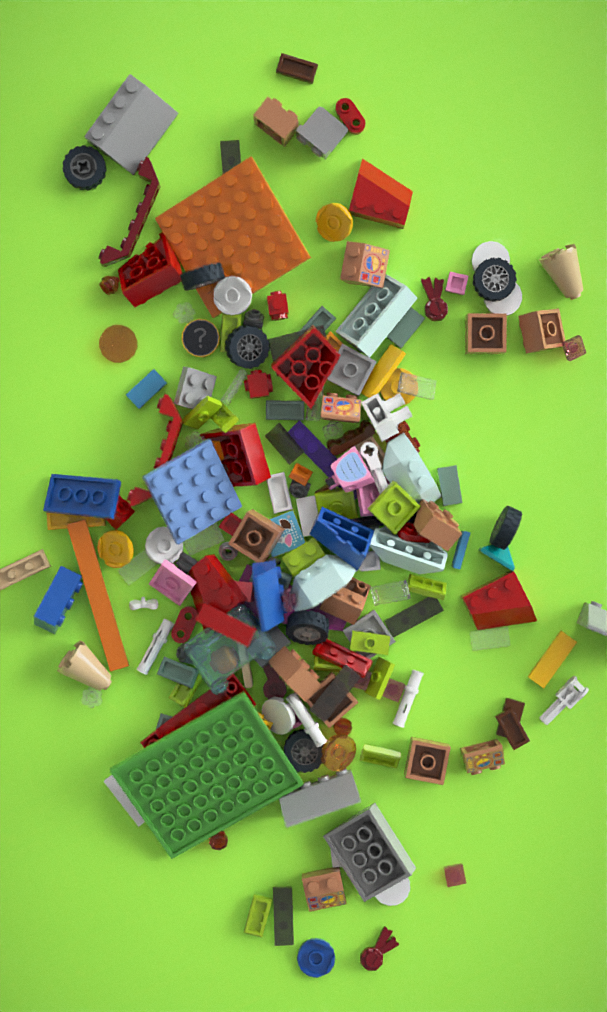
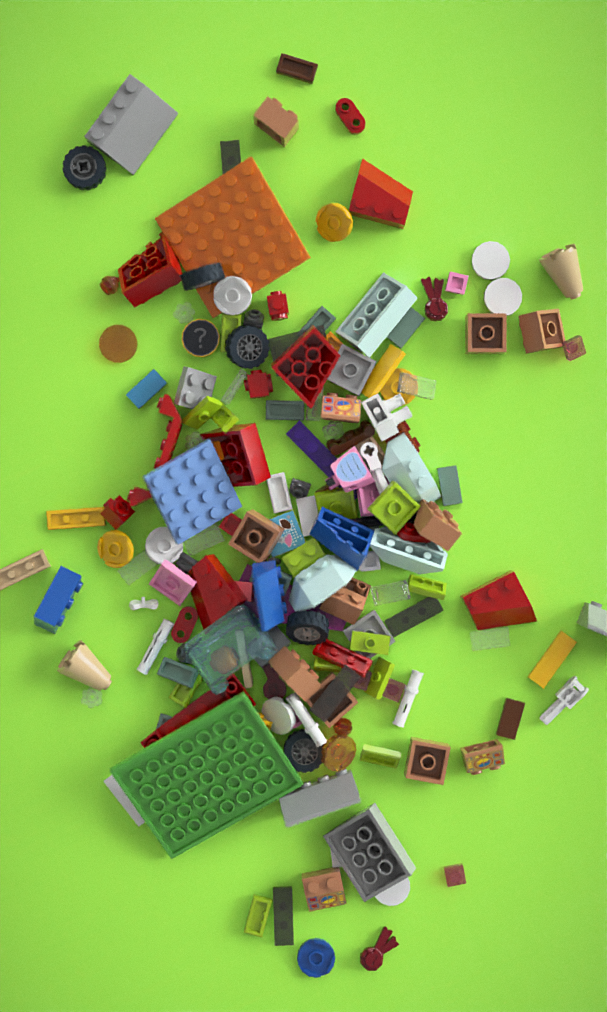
blue plate [43,474,122,519] -> none
orange tile [67,519,129,672] -> none
dark red slope [98,157,161,267] -> none
red tile [195,603,257,647] -> none
clear red tile [209,831,228,850] -> none
light grey plate [219,542,238,561] -> none
clear smoke tile [265,423,304,465] -> none
clear pink plate [282,588,297,612] -> none
orange tile [289,463,313,486] -> none
light grey bracket [296,107,348,159] -> none
nougat slope [340,241,390,288] -> none
dark azure tile [451,530,470,570] -> none
black wheel [473,257,517,302] -> none
teal slope [478,544,515,571] -> none
black wheel [489,505,522,550] -> none
reddish brown tile [495,707,530,750] -> none

